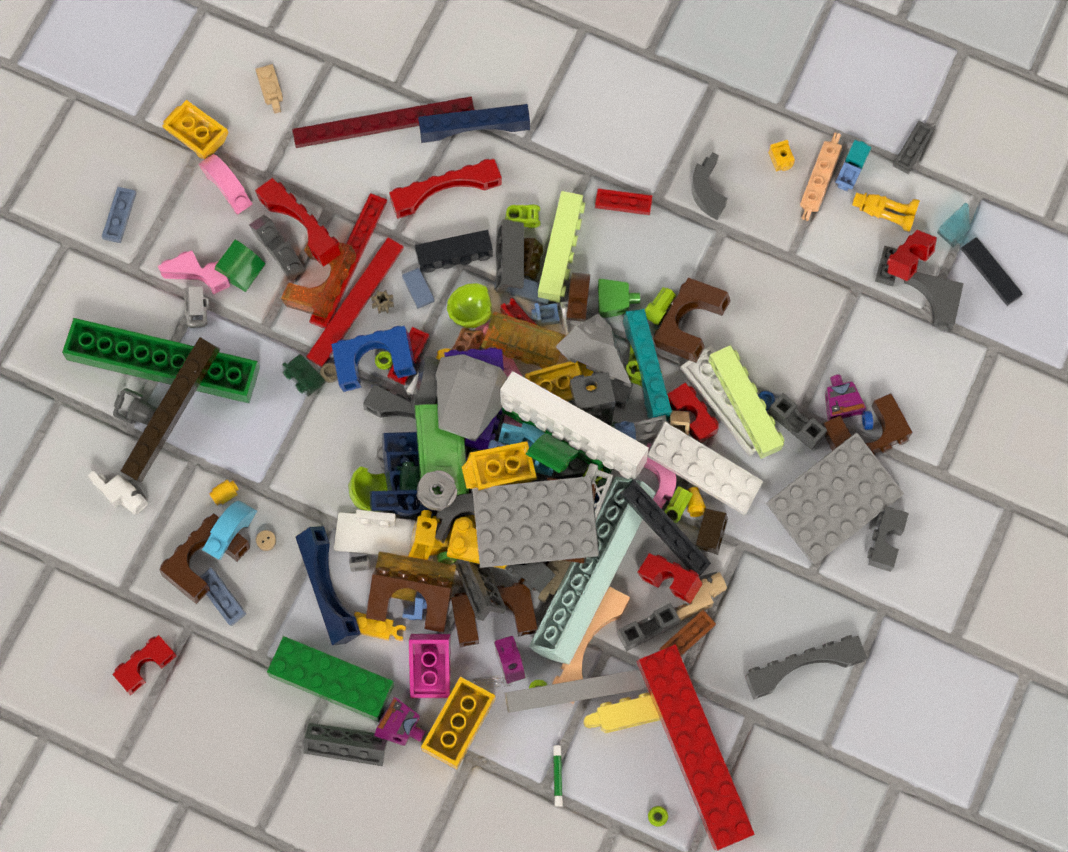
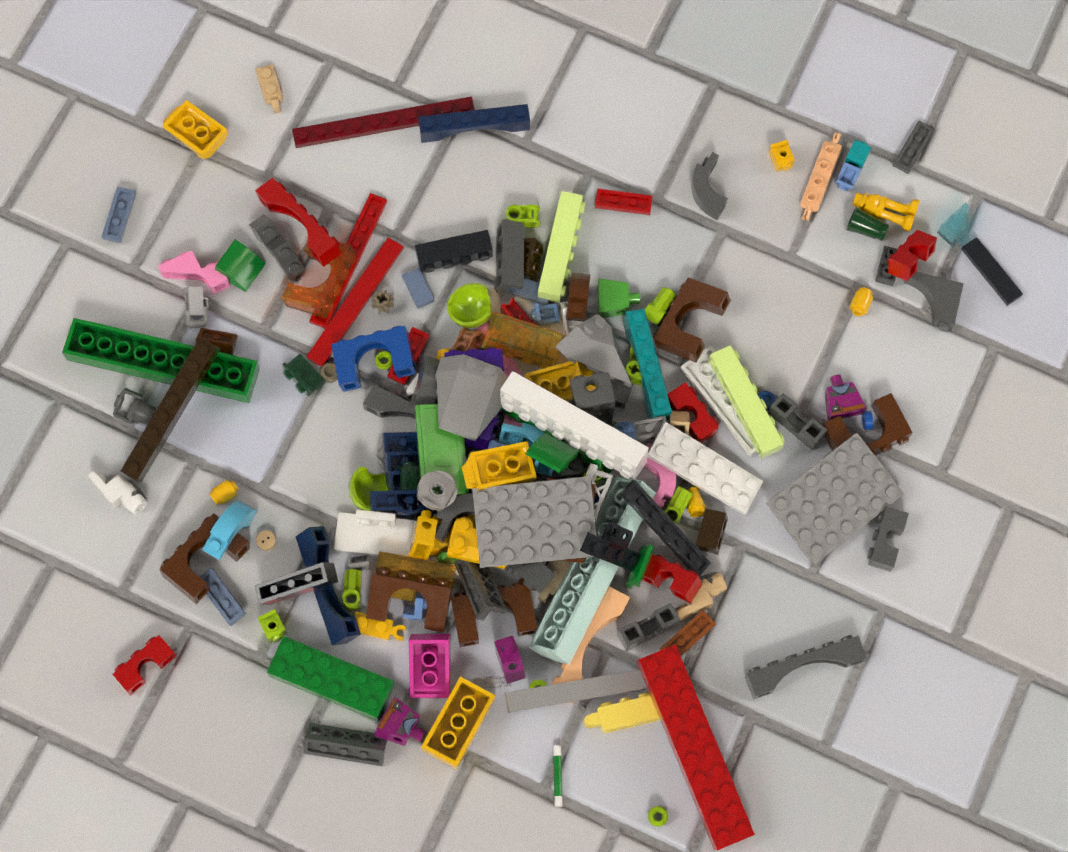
bright pink arch [198,154,252,215] -> none
red arch [389,159,502,219] -> none
none -> reddish brown slope [196,328,238,355]
none -> black brick [255,562,339,605]
none -> lime brick [257,609,287,642]
none -> lime piece [342,569,362,611]
none -> black plate [580,522,640,571]
none -> green slope [625,545,653,589]
none -> dark green plant [846,207,889,241]
none -> yellow brick [849,287,873,316]

